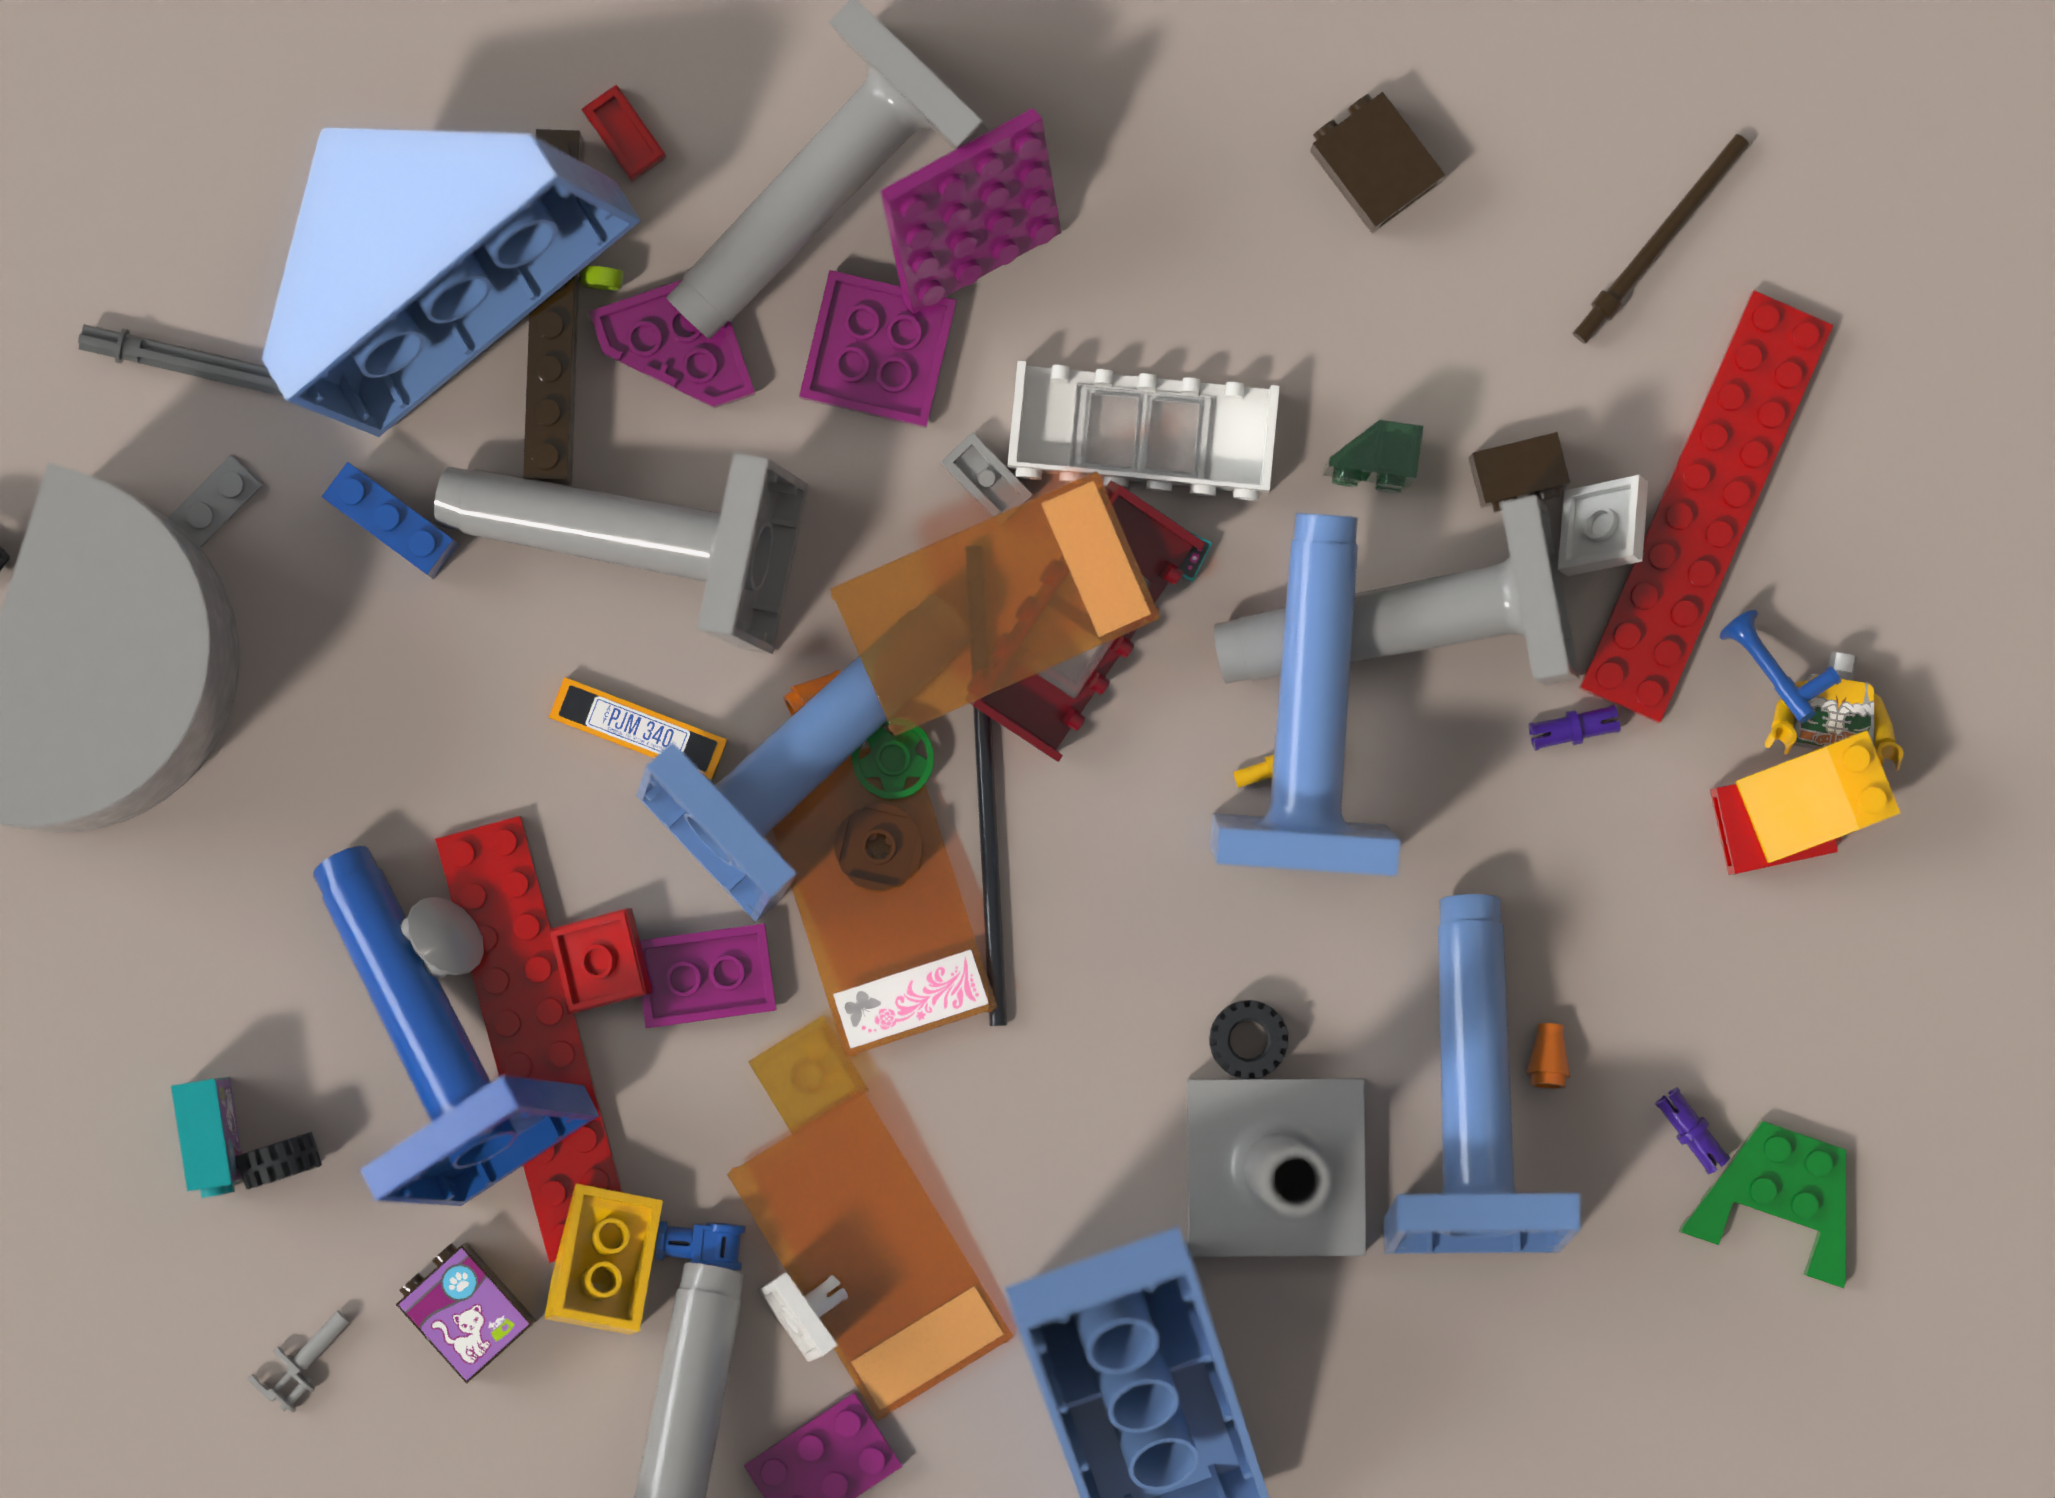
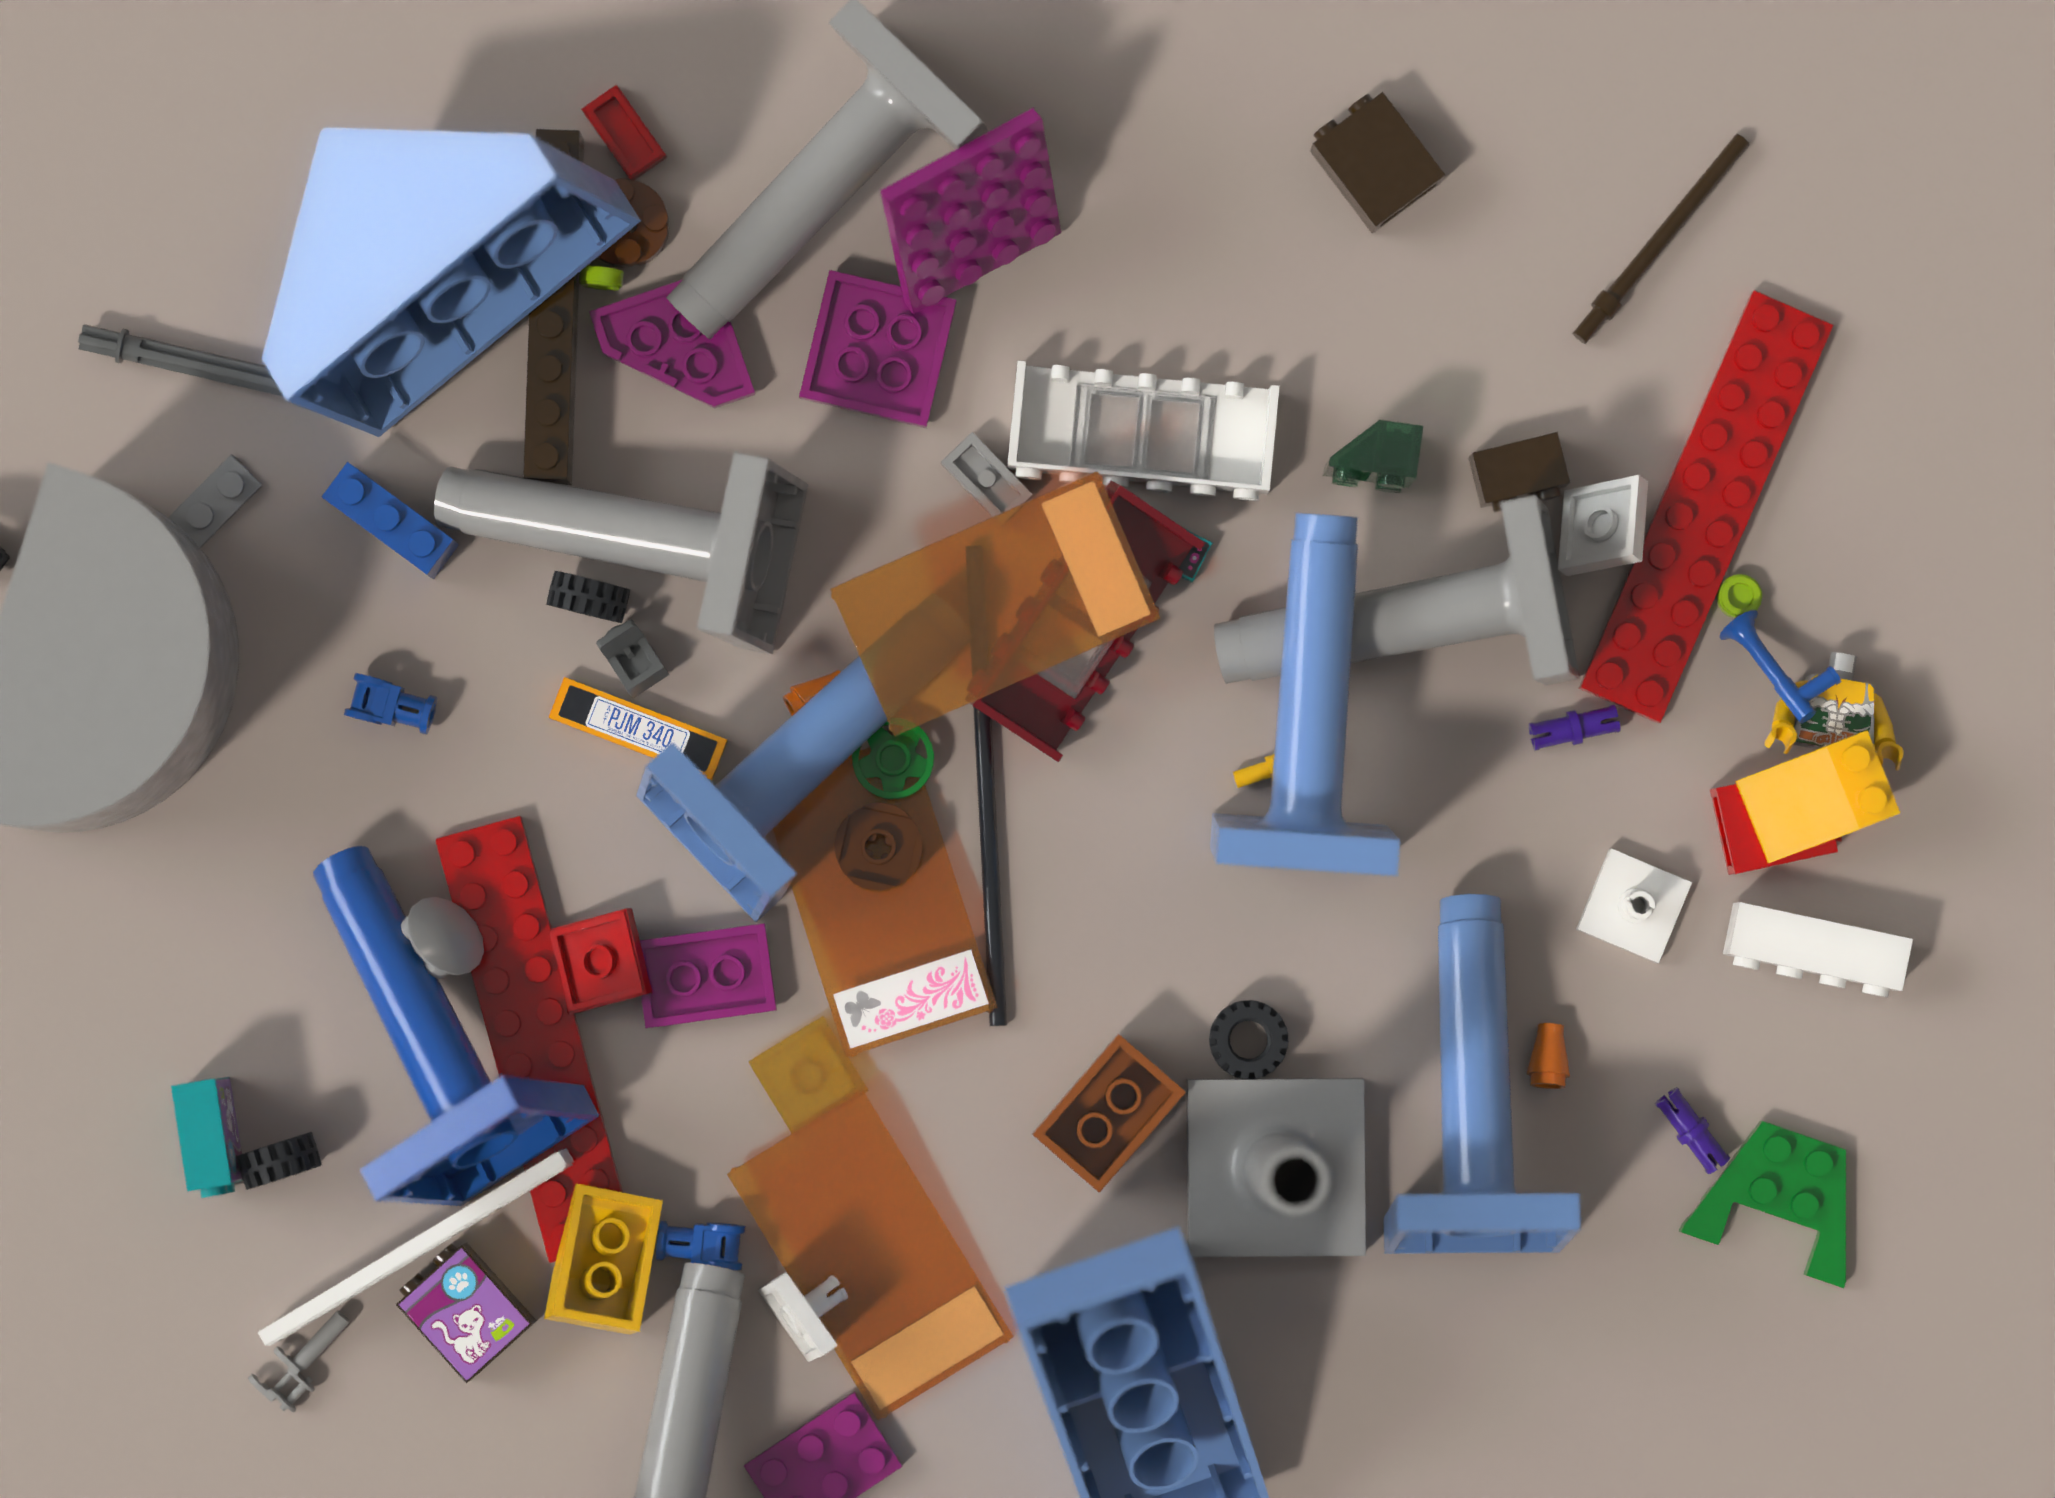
none -> white tile [258,1148,574,1346]
none -> blue connector [344,673,437,735]
none -> black tyre [546,571,631,623]
none -> dark grey bracket [596,619,669,698]
none -> reddish brown plate [598,178,669,268]
none -> dark orange brick [1032,1034,1186,1193]
none -> white tile [1576,849,1692,963]
none -> lime tile [1717,574,1762,619]
none -> white brick [1723,902,1913,998]

